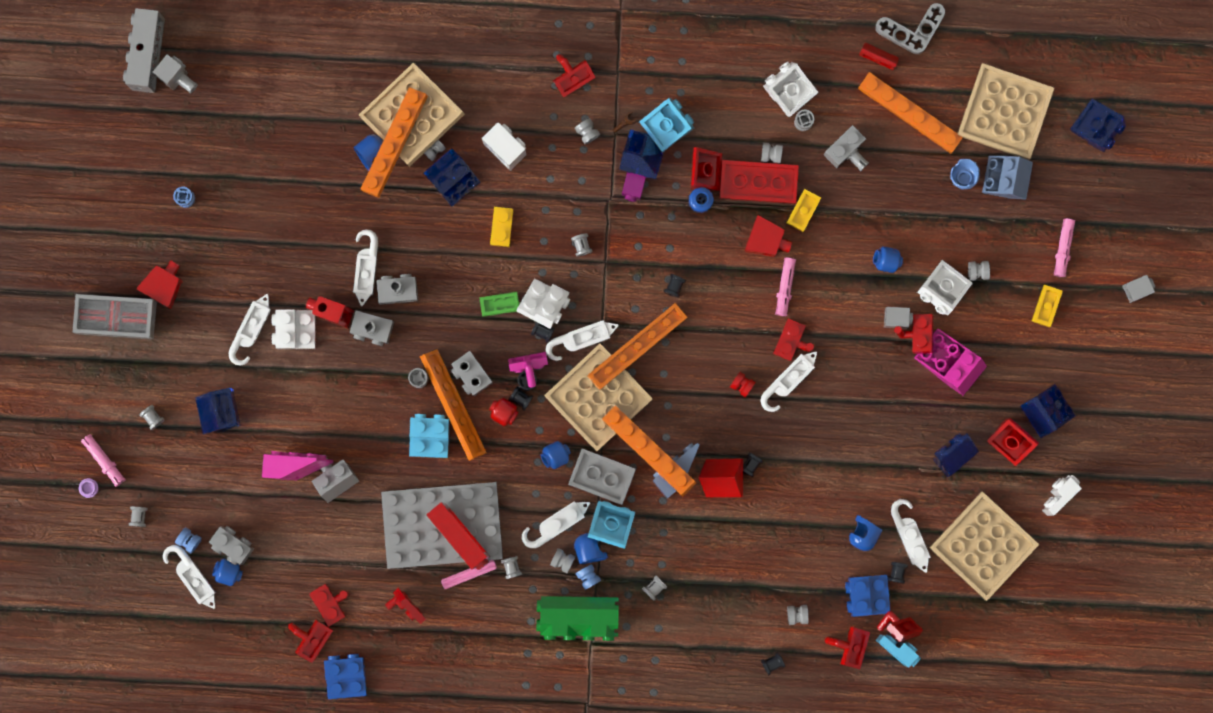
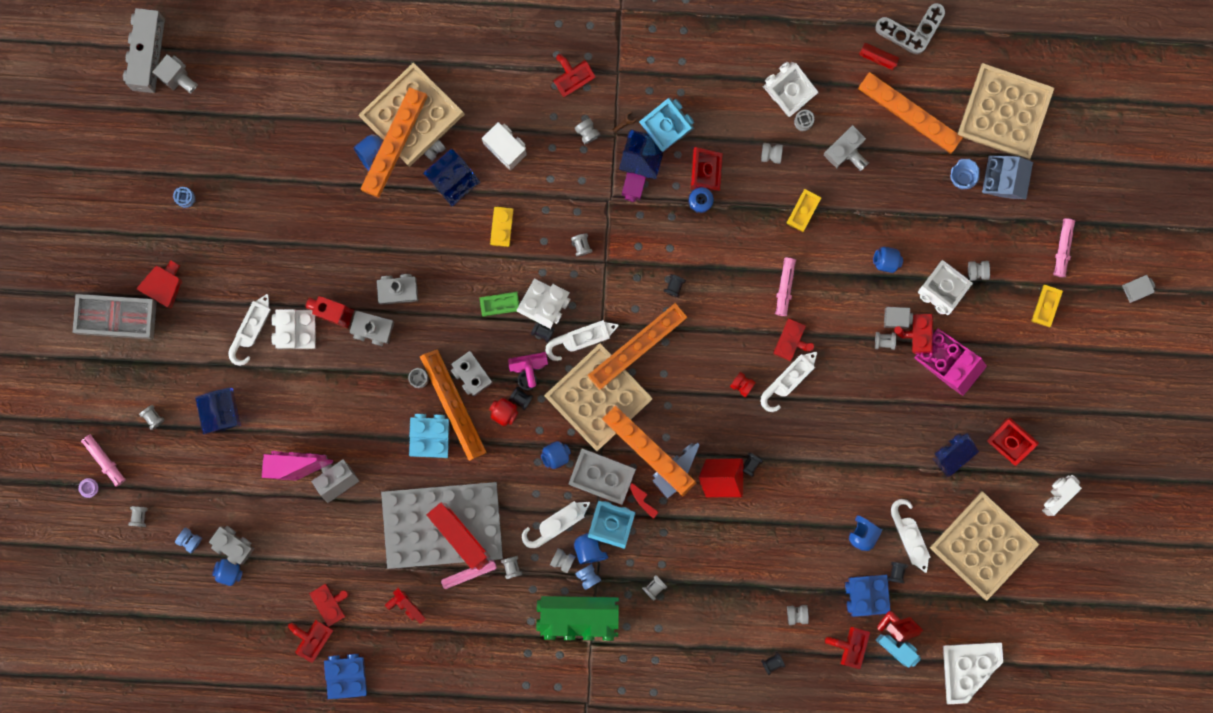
white plate [163,545,216,609] -> none
white plate [353,229,378,306] -> none
red plate [720,160,799,204] -> none
red torso [745,215,792,257] -> none
clear blue slope [1021,384,1075,438] -> none
clear blue plate [1070,99,1126,152] -> none
none -> red slope [630,484,658,519]
none -> light grey bush [875,332,896,350]
none -> white plate [943,642,1003,704]

